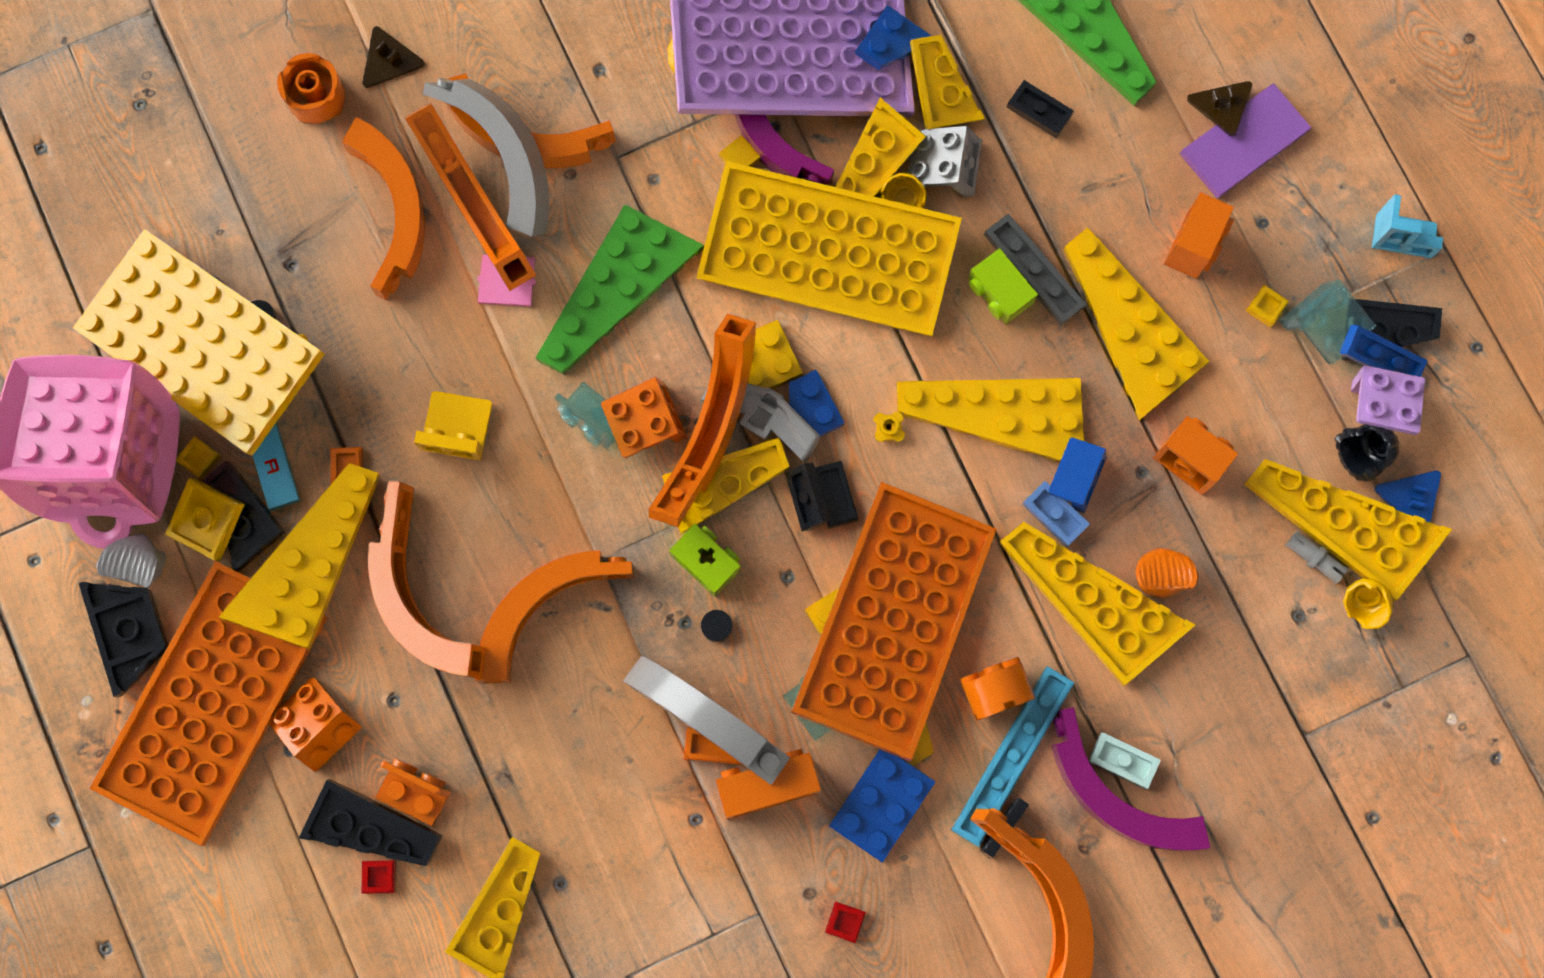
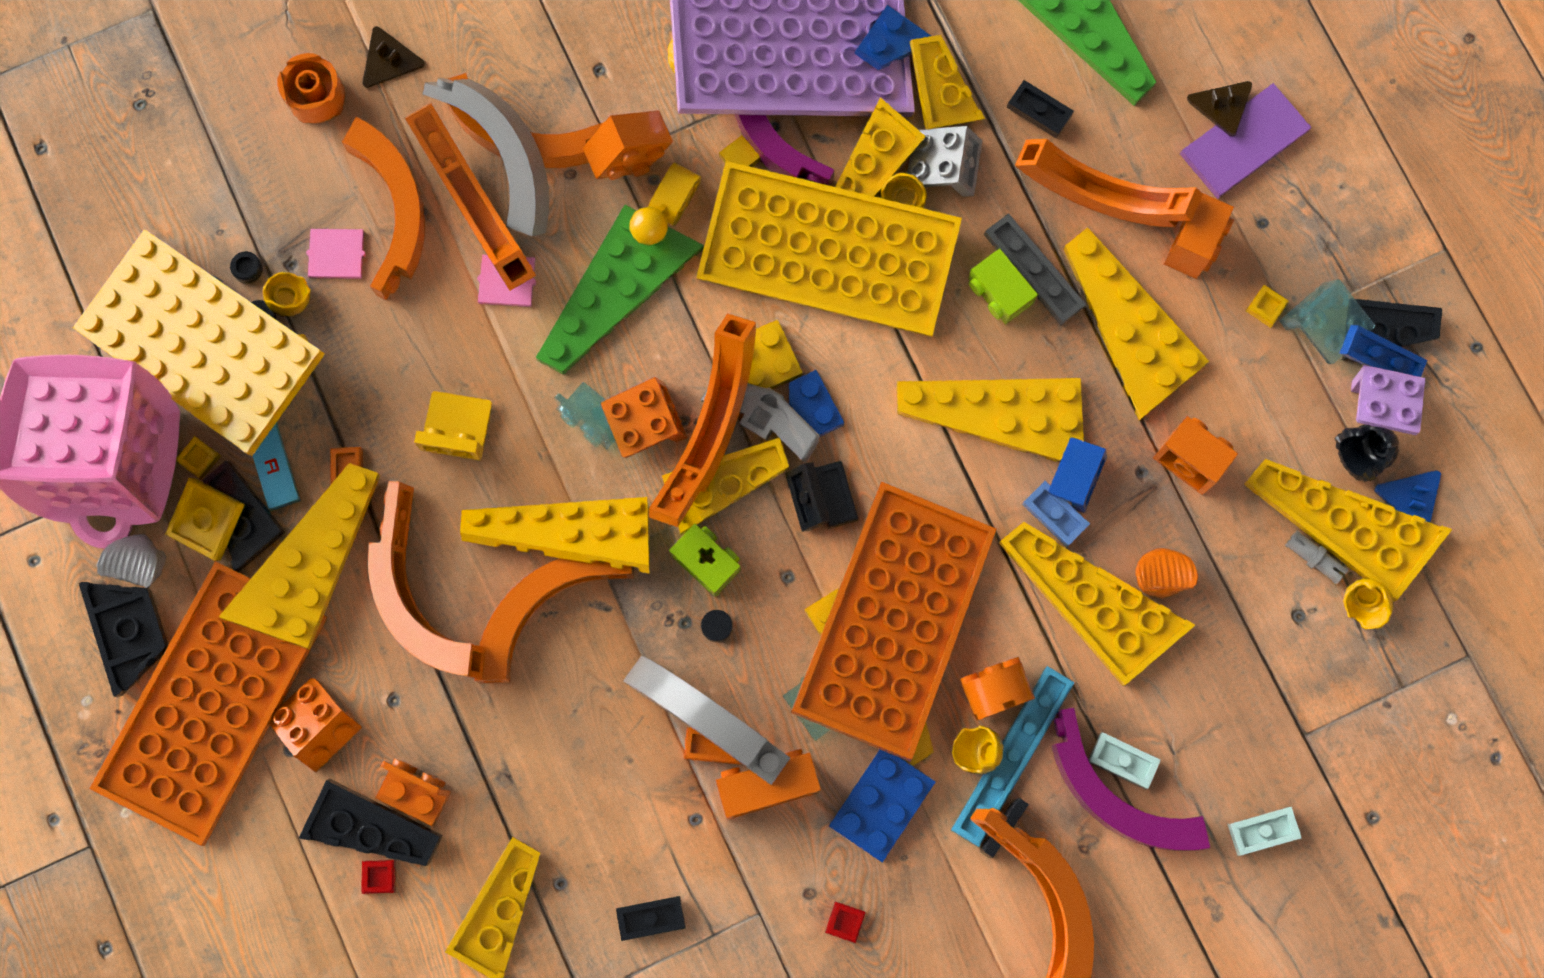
yellow plate [873,412,905,443] -> none
medium azure panel [1372,194,1443,259] -> none
none -> black tile [230,251,263,283]
none -> yellow hair [263,272,311,316]
none -> bright pink piece [306,229,366,279]
none -> yellow wing [460,497,650,574]
none -> orange brick [583,110,673,180]
none -> black plate [616,896,686,941]
none -> yellow beam [629,162,701,246]
none -> yellow hair [952,725,1004,775]
none -> orange arch [1015,138,1203,227]
none -> light aqua plate [1227,807,1302,856]

